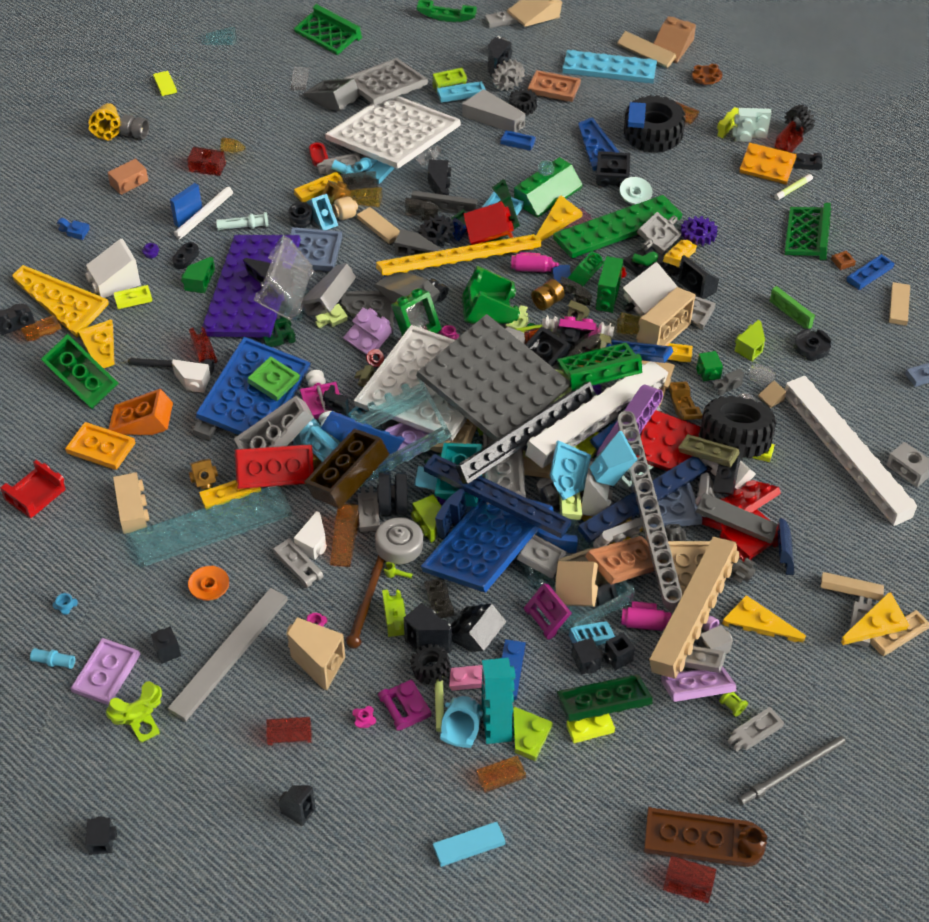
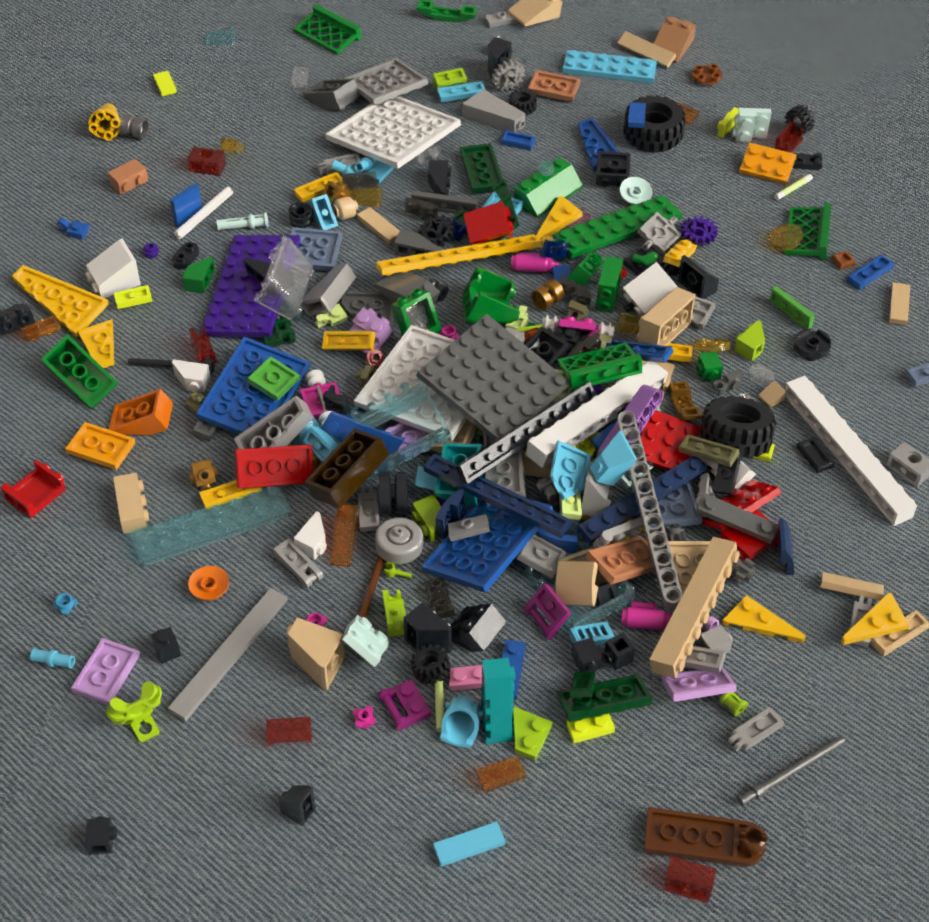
red tile [309,142,328,167] -> none
none -> olive tile [185,391,206,415]
none -> yellow plate [322,331,375,351]
none -> light aqua plate [342,615,389,667]
none -> light grey plate [448,514,490,542]
none -> dark green plate [460,143,503,194]
none -> clear blue slope [539,235,570,259]
none -> dark green tile [570,671,596,698]
none -> clear yellow tile [694,338,731,352]
none -> clear yellow tile [769,224,803,251]
none -> black tile [797,437,835,474]

